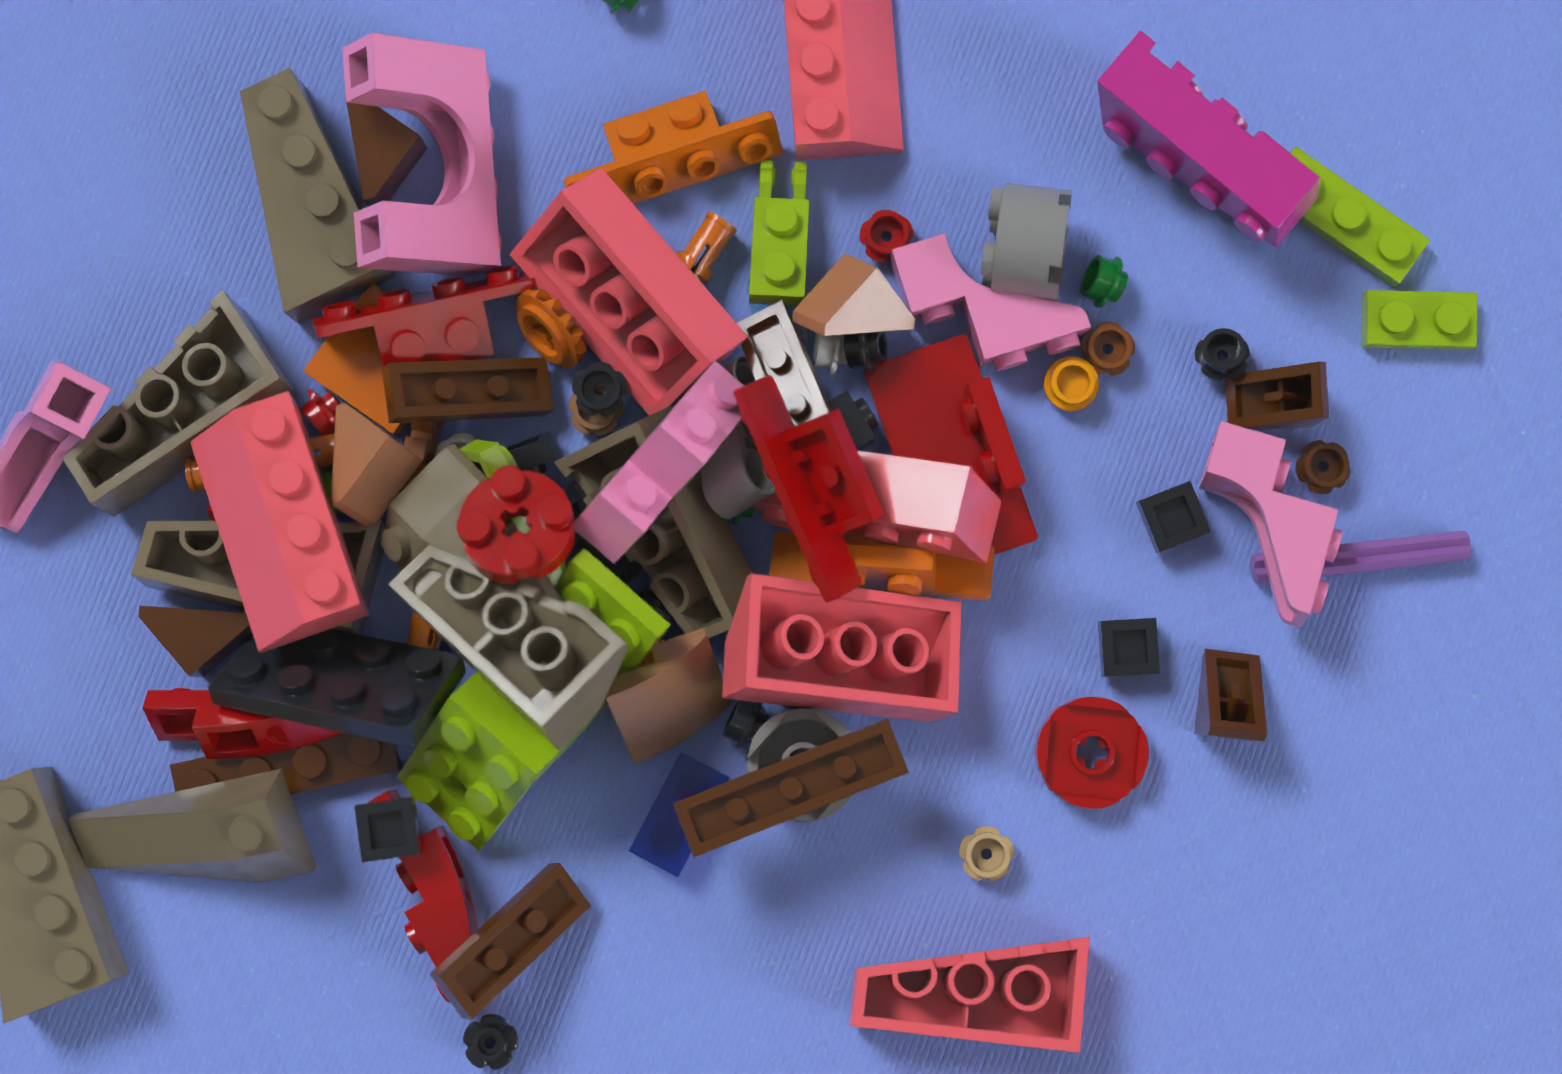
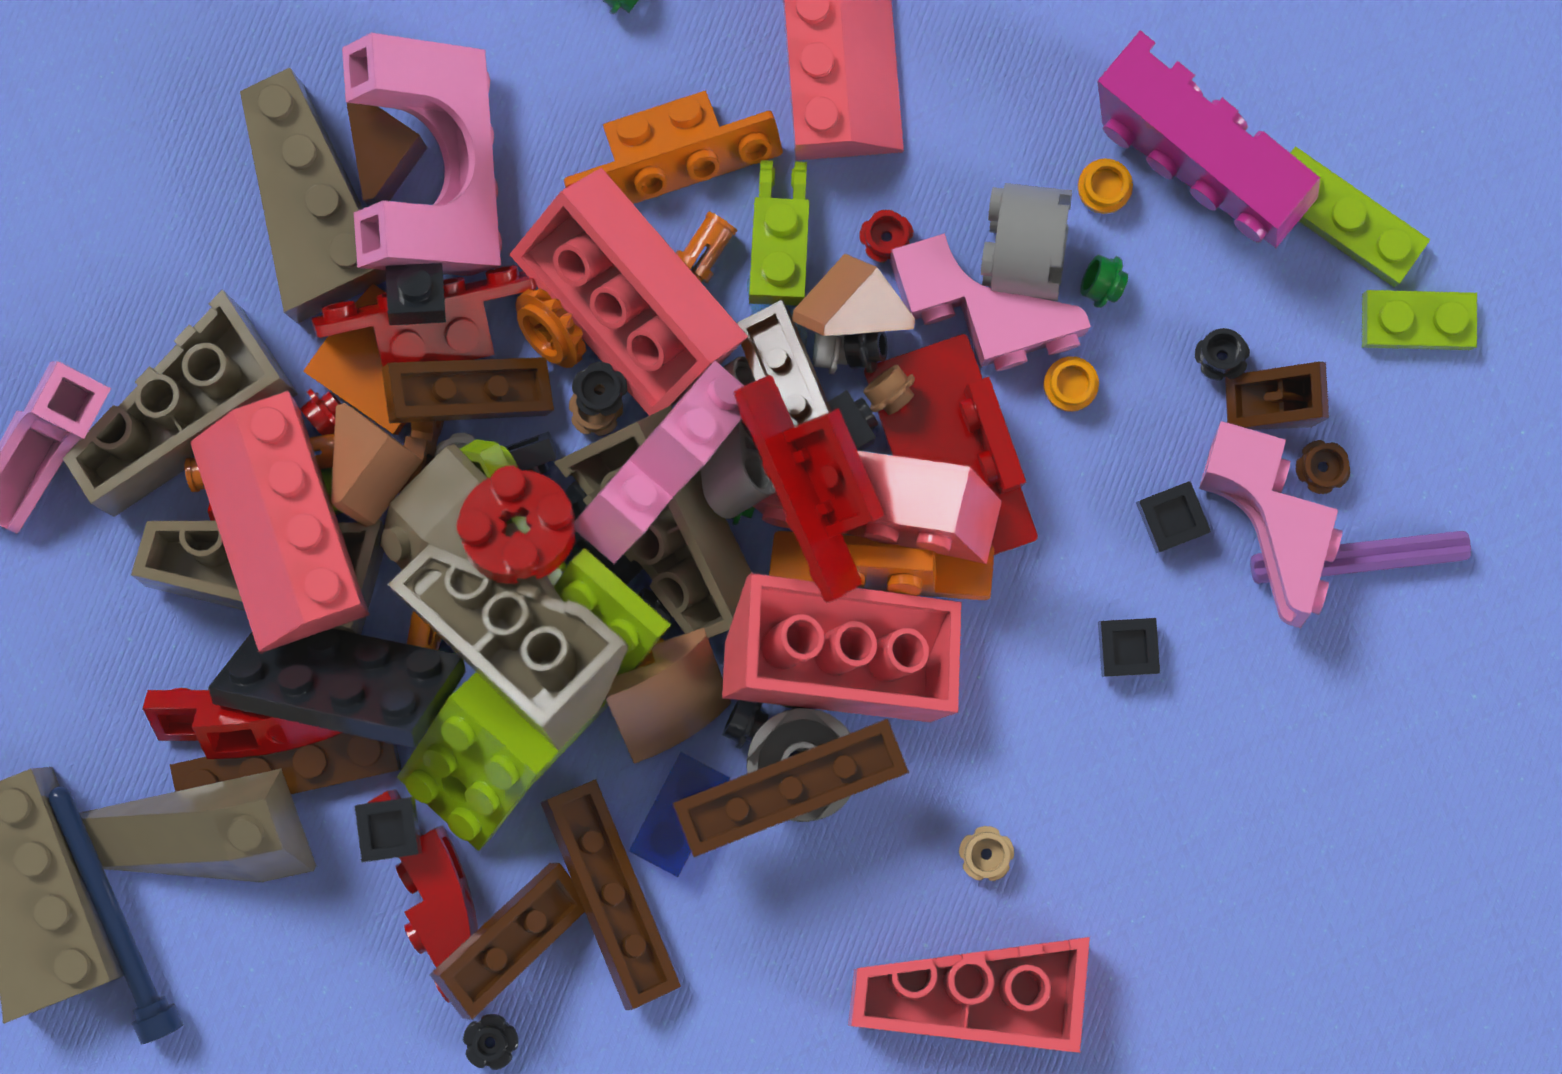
reddish brown slope [138,605,252,677] -> none
red plate [1035,697,1149,809] -> none
dark orange plate [1081,322,1135,376] -> none
reddish brown slope [1194,649,1267,742] -> none
none -> dark blue piece [48,786,183,1044]
none -> black plate [385,263,446,326]
none -> reddish brown plate [540,779,681,1011]
none -> medium nougat plate [863,365,915,415]
none -> light orange plate [1077,158,1133,214]

